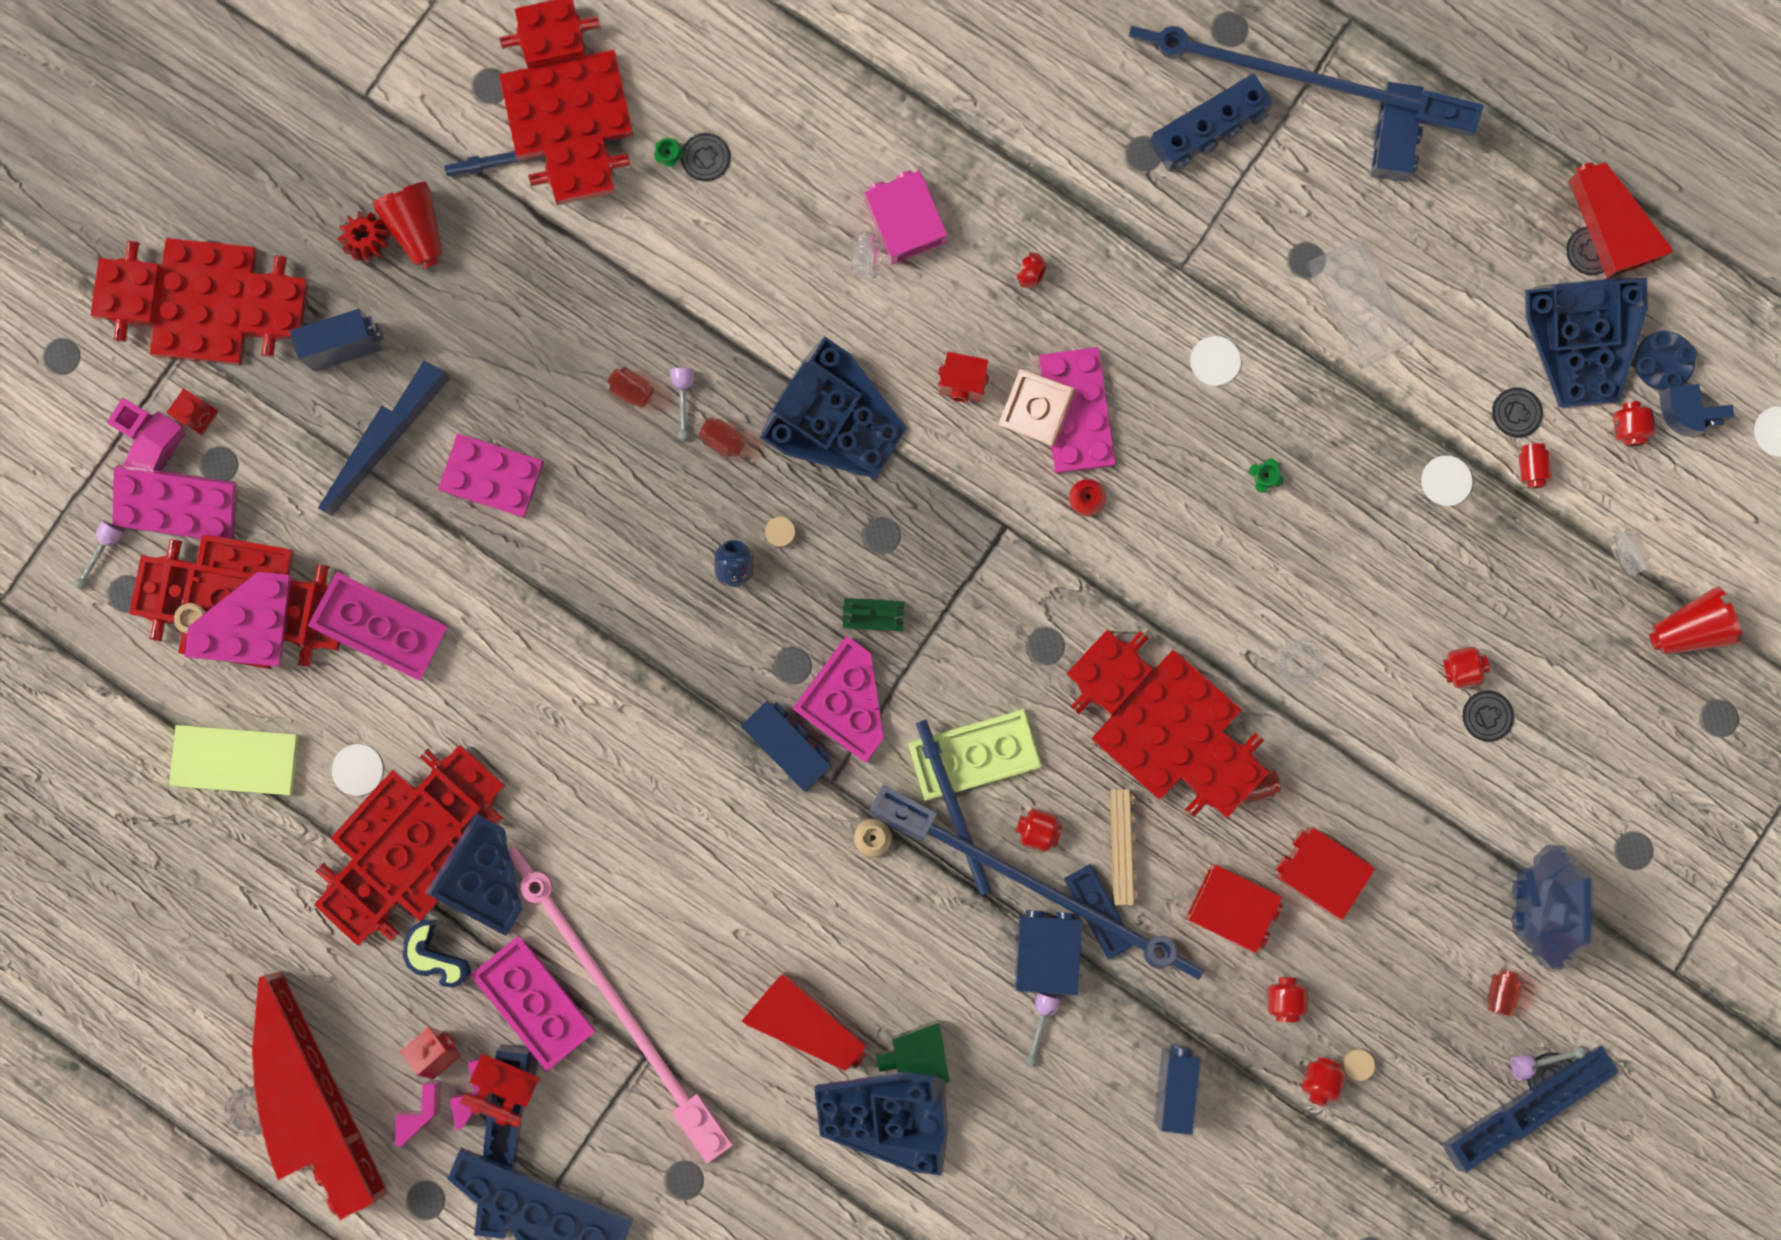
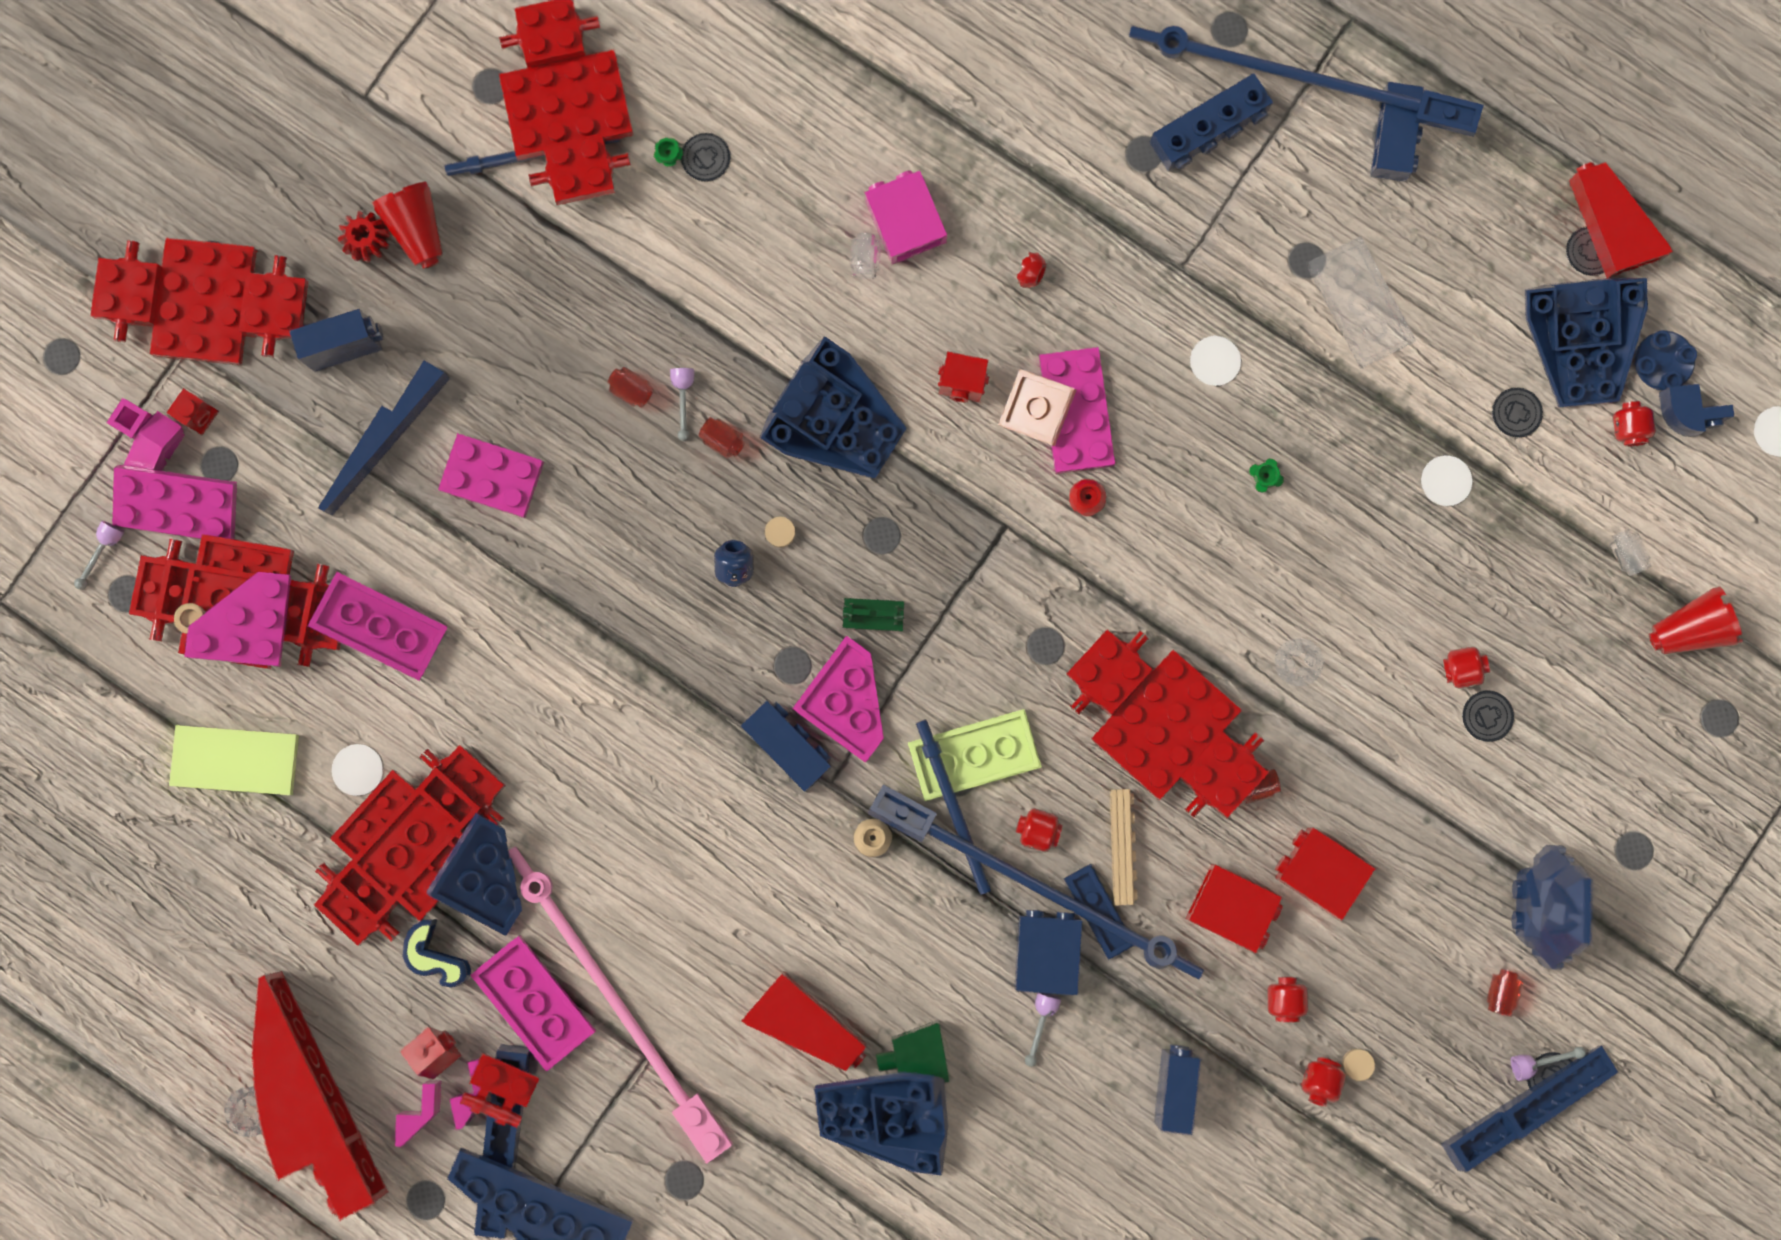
red brick [1518,443,1553,489] -> none

